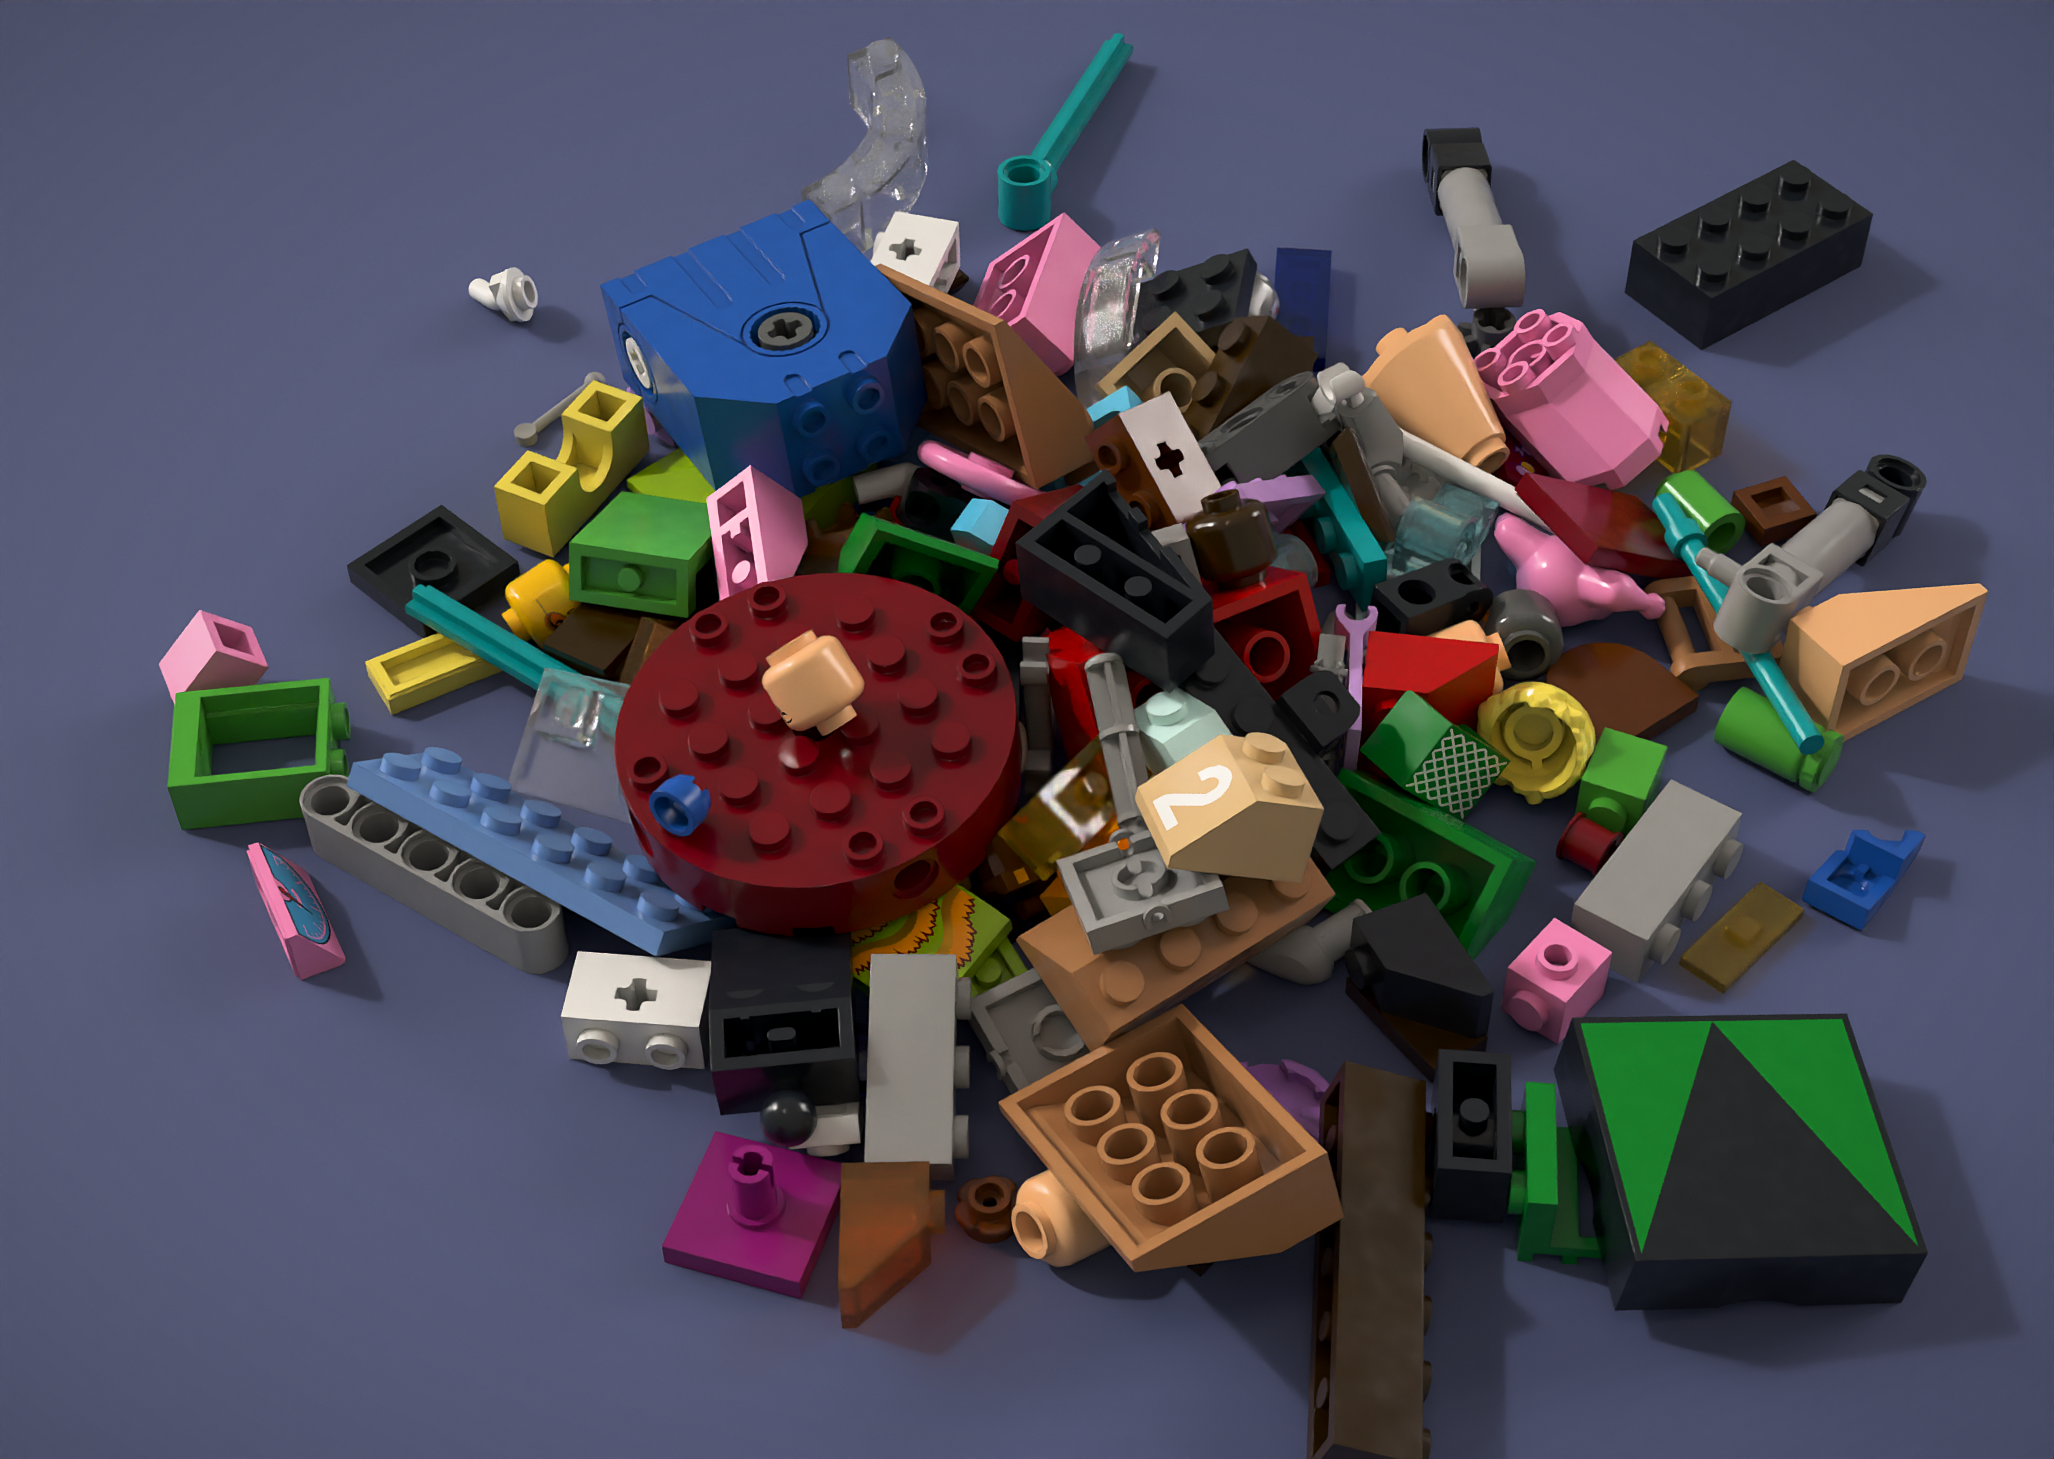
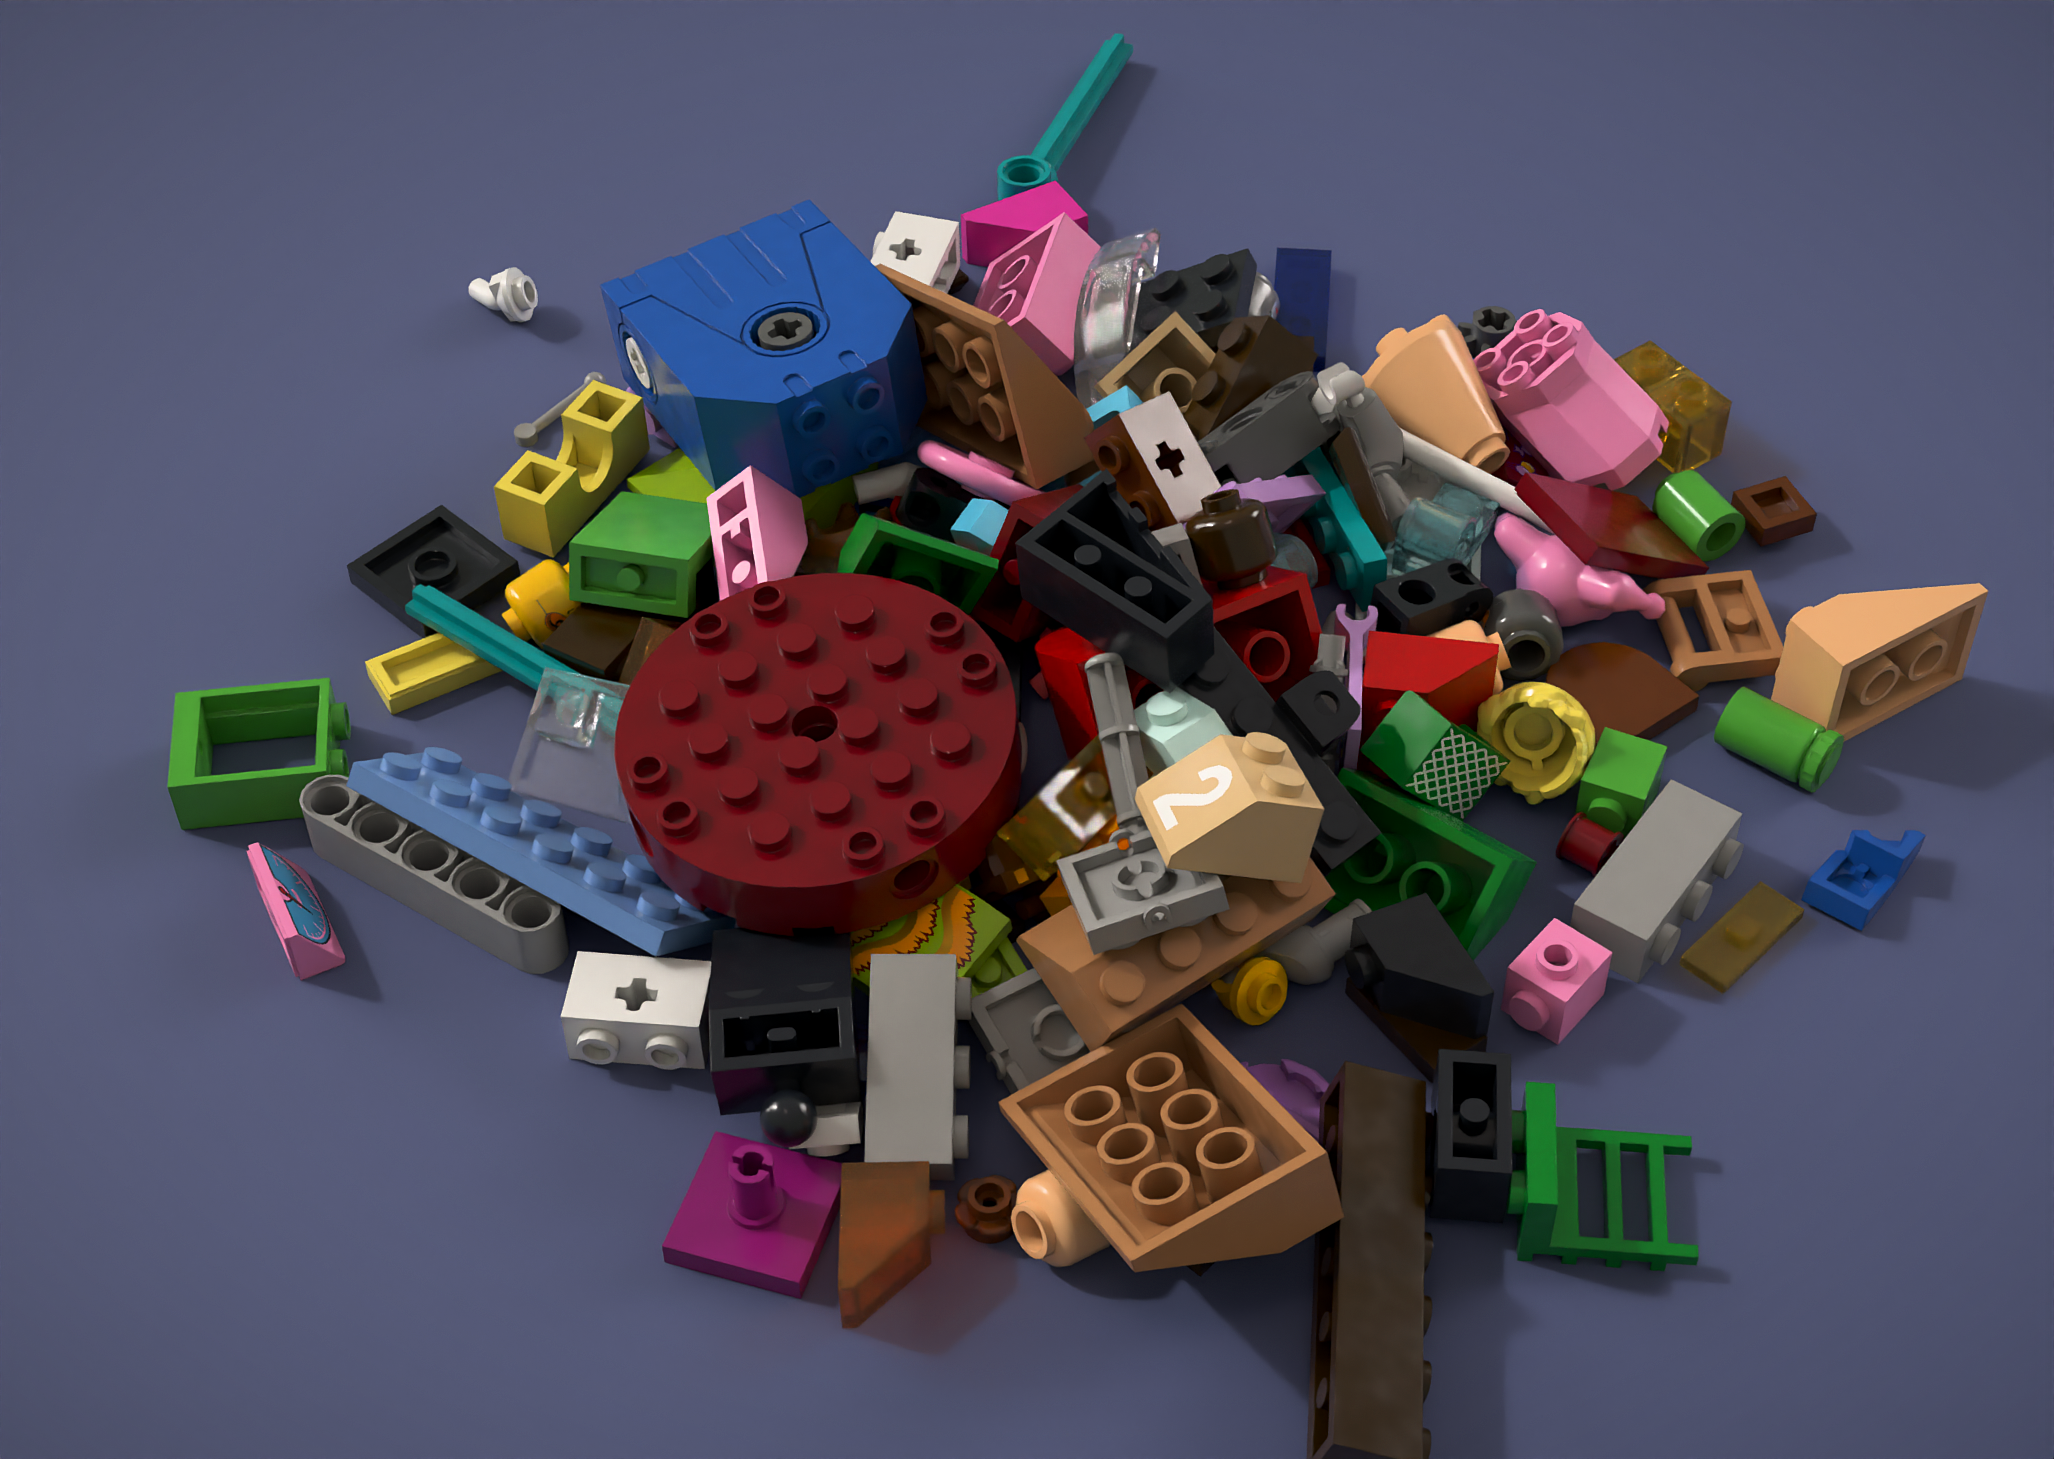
bright pink brick [159,610,269,703] -> none
blue hinge [649,774,711,836] -> none
light nougat head [762,630,864,736] -> none
clear brick [801,37,928,253] -> none
light grey bar [1020,637,1056,797] -> none
light grey piece [1422,127,1525,311] -> none
black tile [1554,1013,1928,1311] -> none
black brick [1625,160,1873,350] -> none
teal bar [1652,493,1824,755] -> none
light grey piece [1695,454,1927,654] -> none
none -> dark pink slope [961,180,1088,267]
none -> yellow plate [1211,957,1288,1025]

